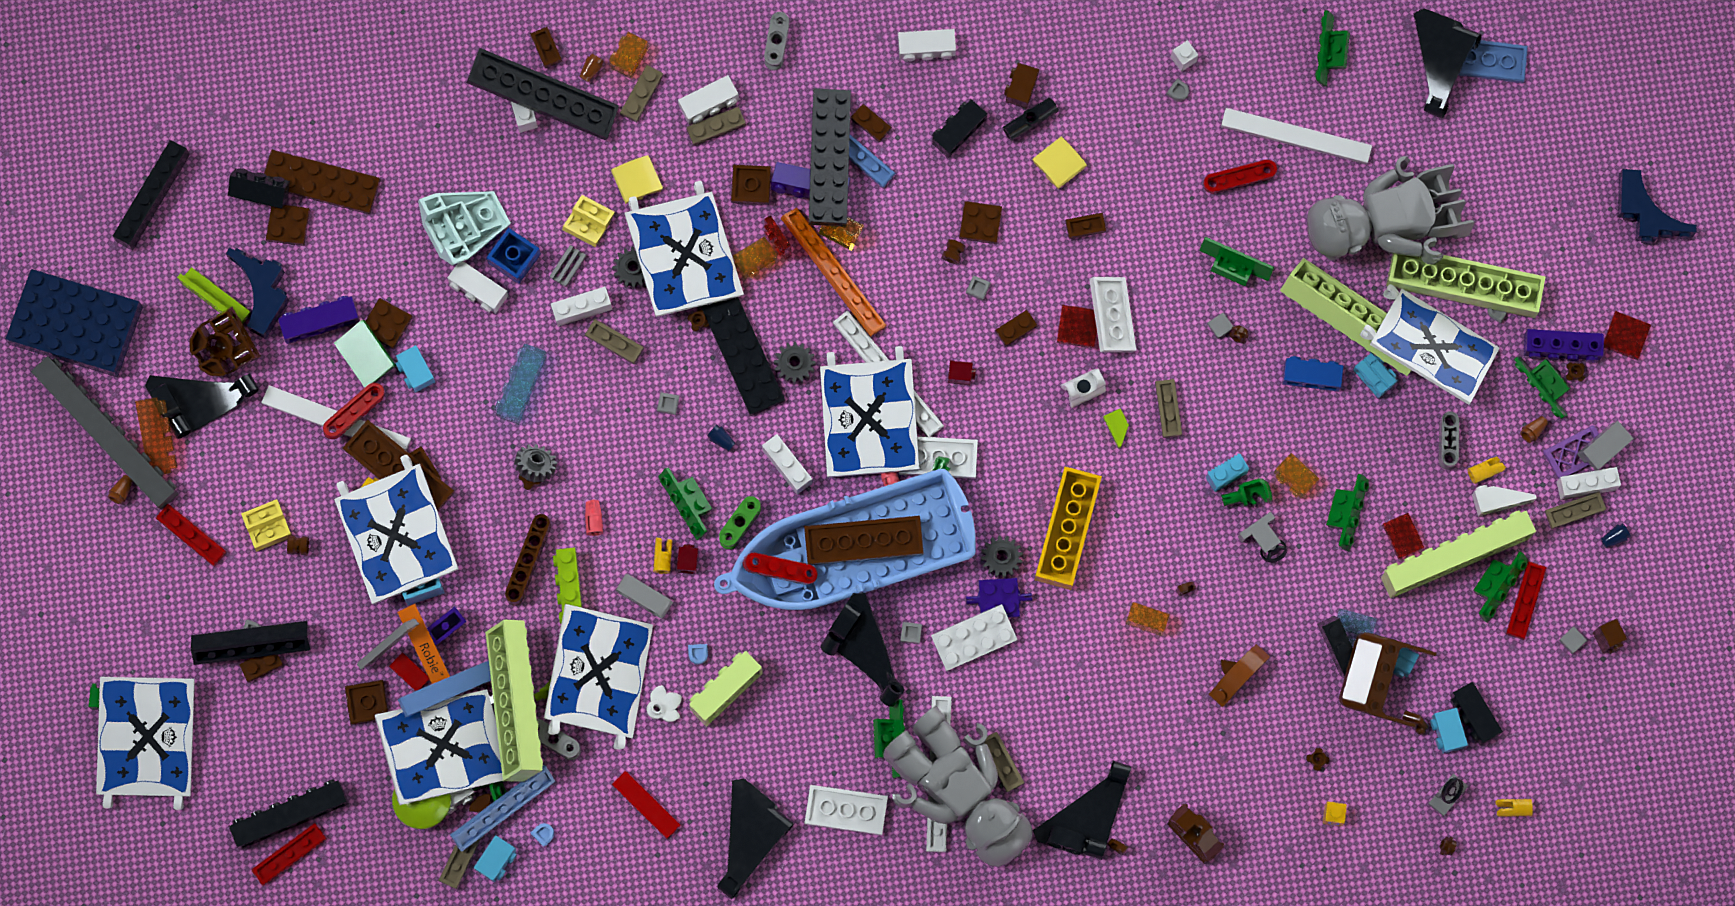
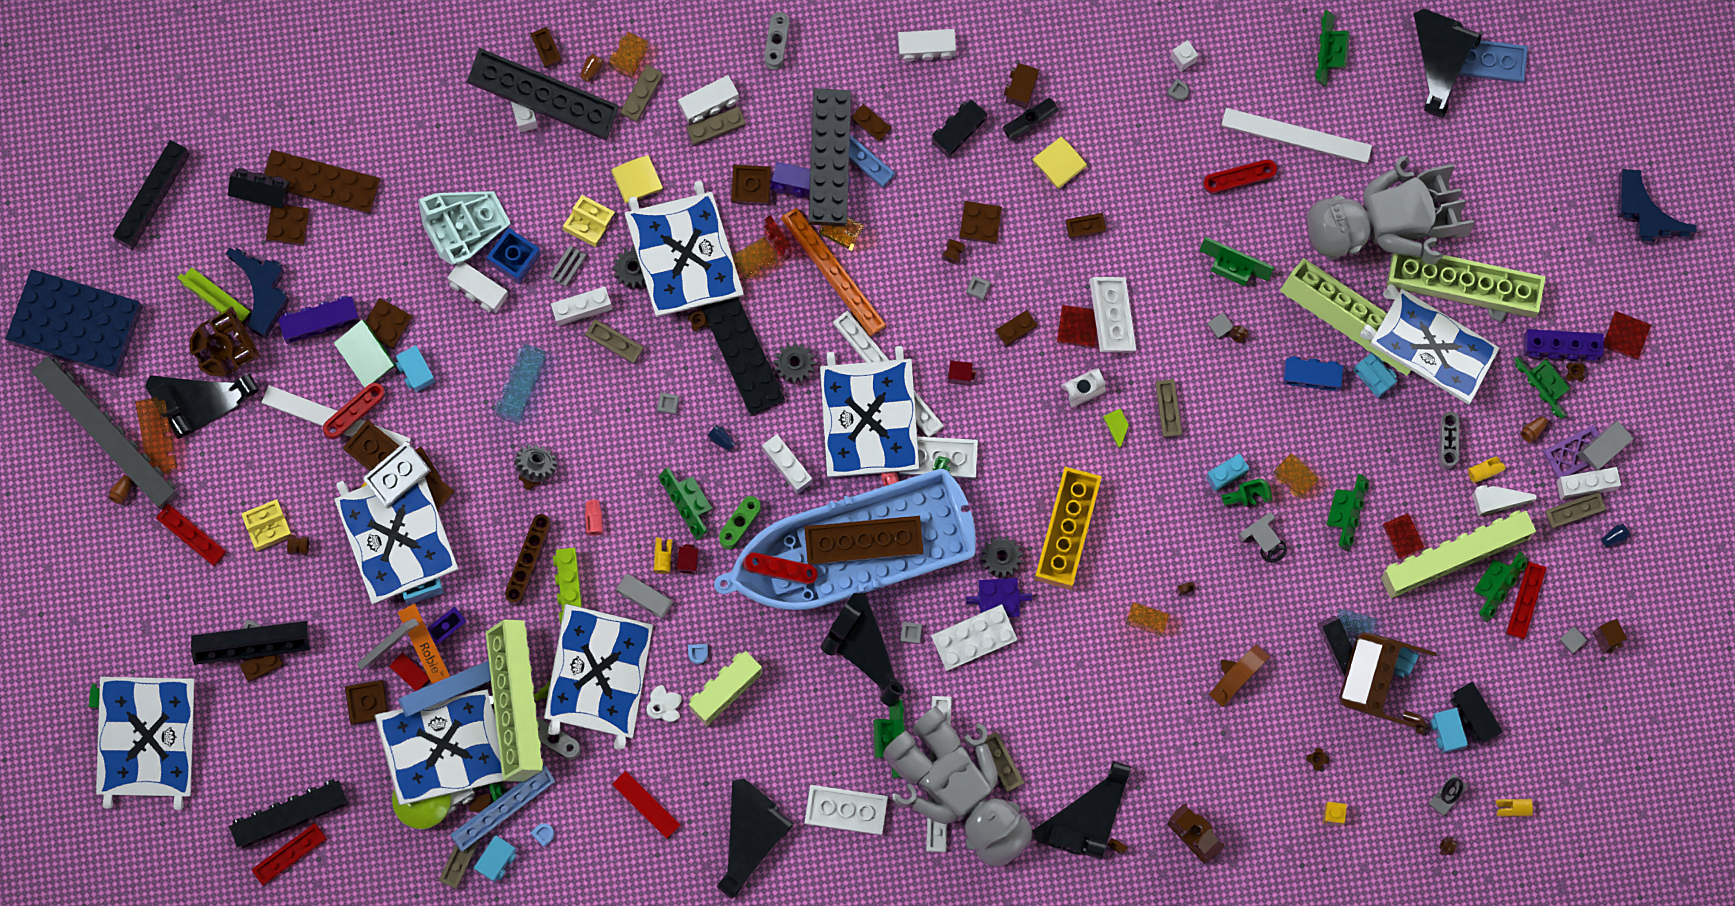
none -> tile [363,441,431,508]

